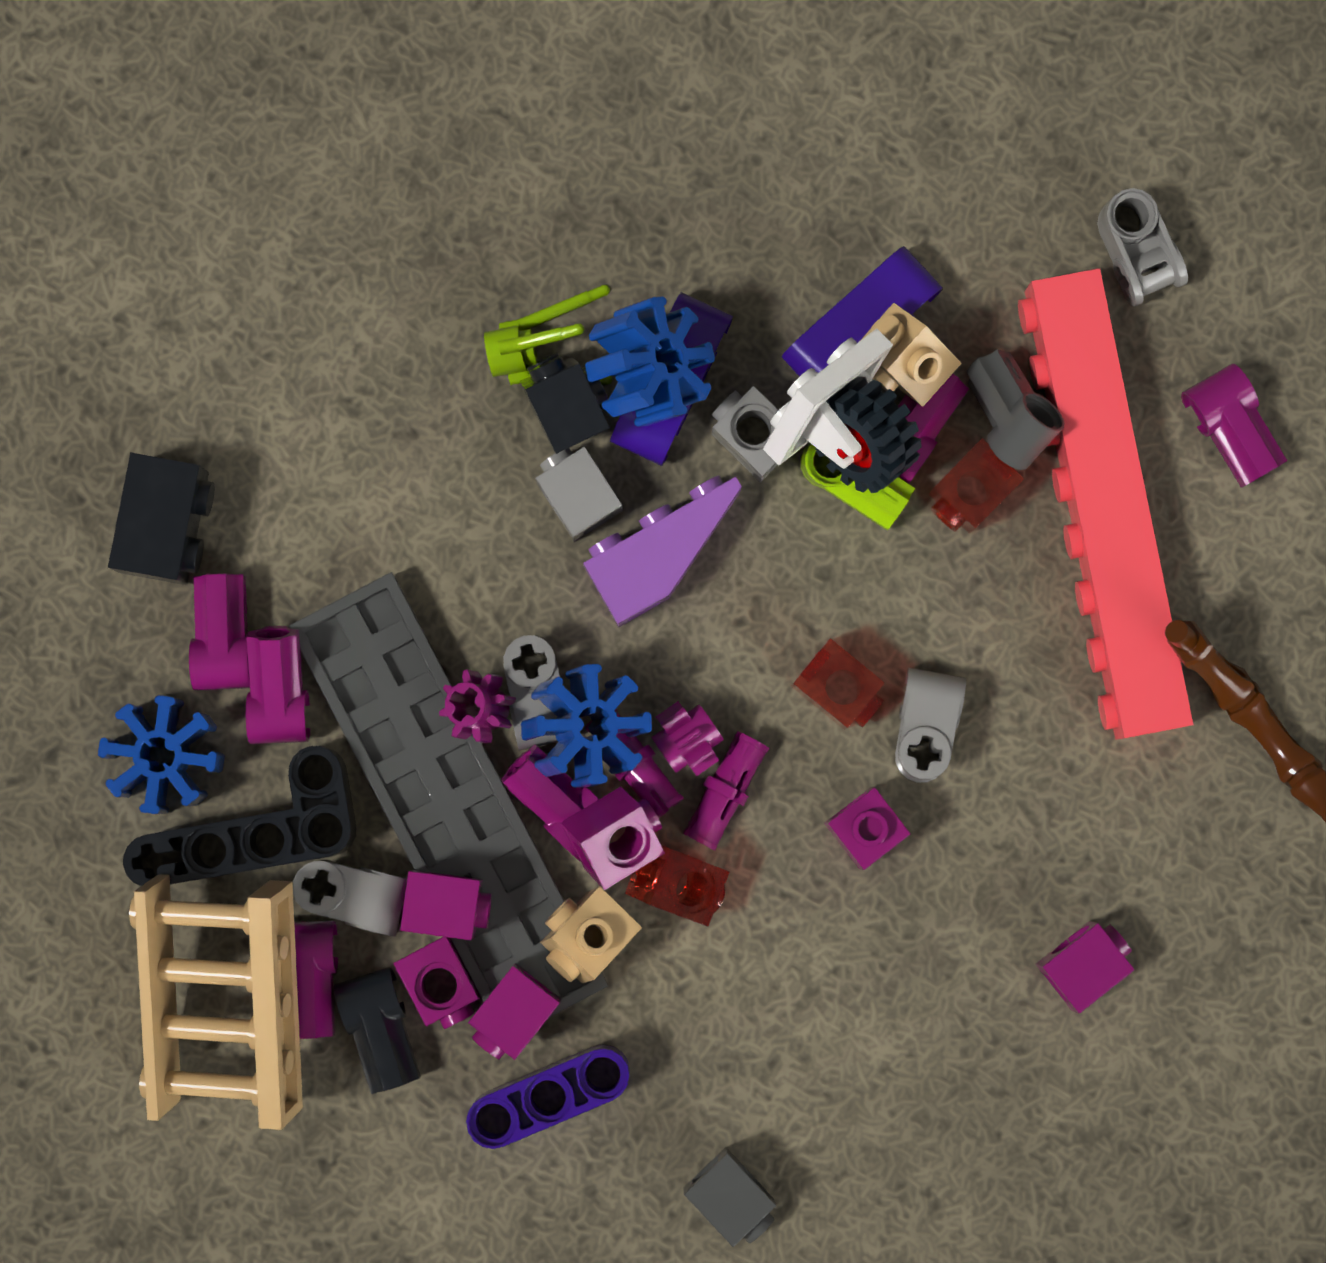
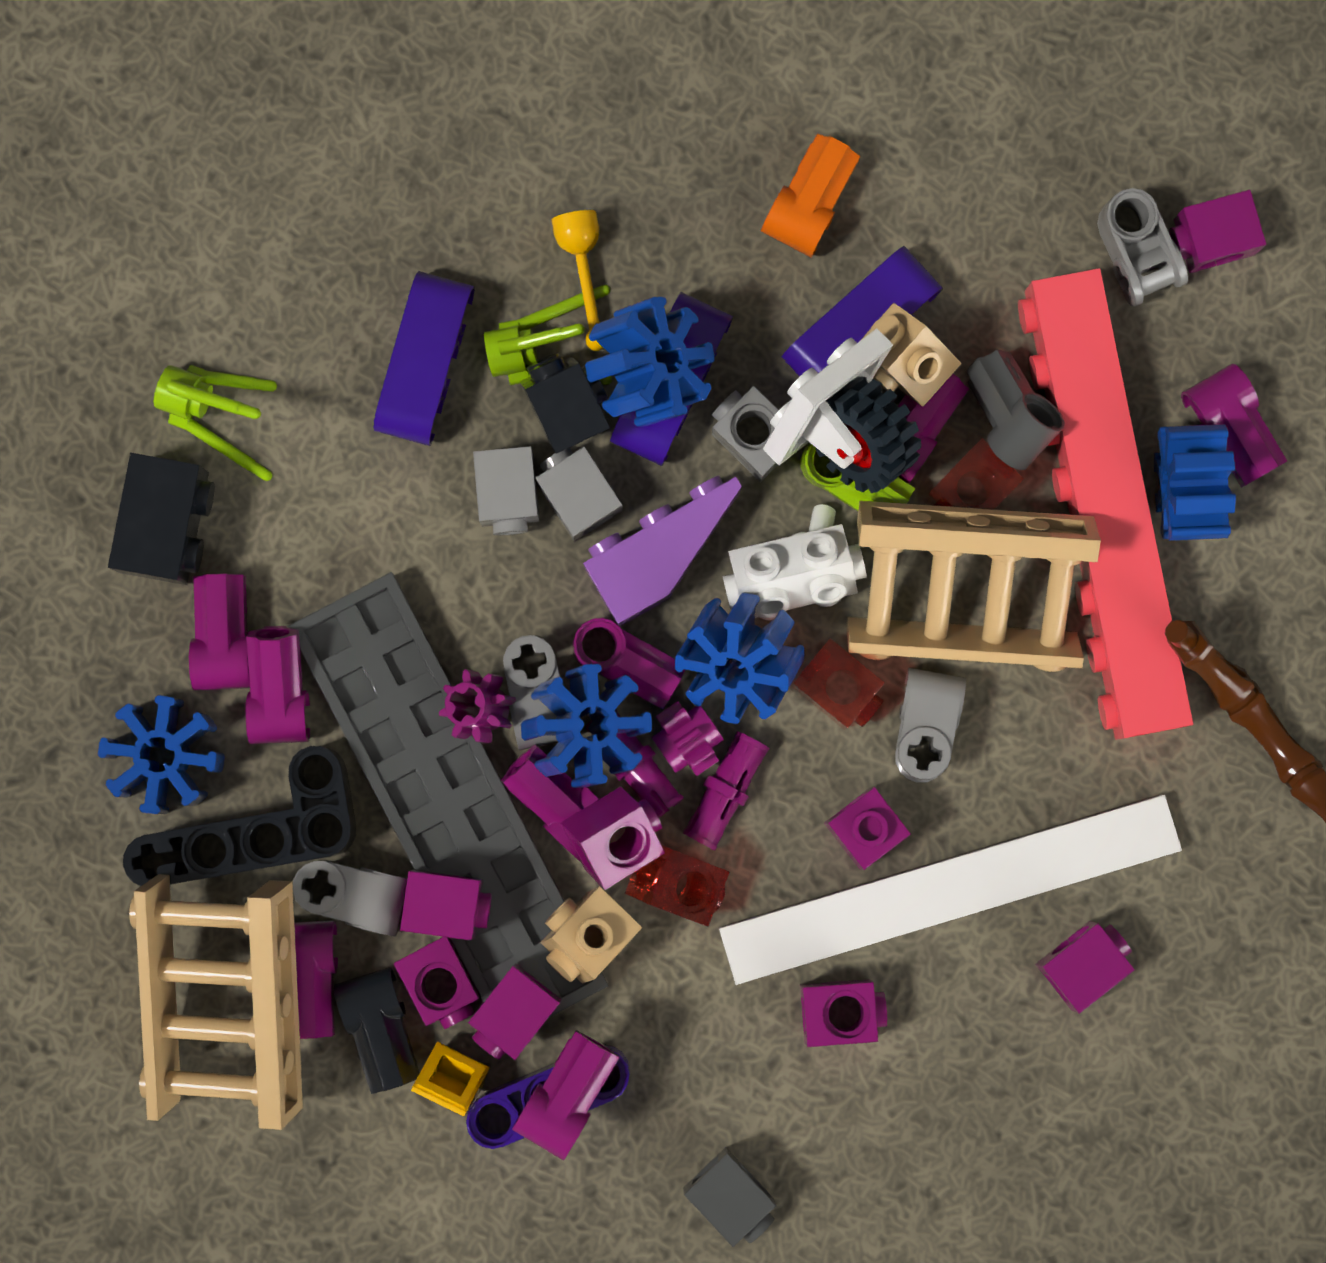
none -> lime plant [153,365,277,481]
none -> dark purple beam [373,271,475,446]
none -> yellow slope [411,1042,490,1117]
none -> light grey brick [473,446,539,536]
none -> magenta piece [512,1030,620,1161]
none -> yellow hinge [551,210,604,351]
none -> magenta piece [572,618,685,710]
none -> blue gear [675,593,805,724]
none -> white tile [719,795,1182,985]
none -> white brick [722,504,867,620]
none -> orange piece [761,134,860,258]
none -> magenta brick [800,979,887,1047]
none -> tan fence [847,501,1101,672]
none -> blue gear [1154,424,1236,541]
none -> magenta brick [1169,190,1267,273]

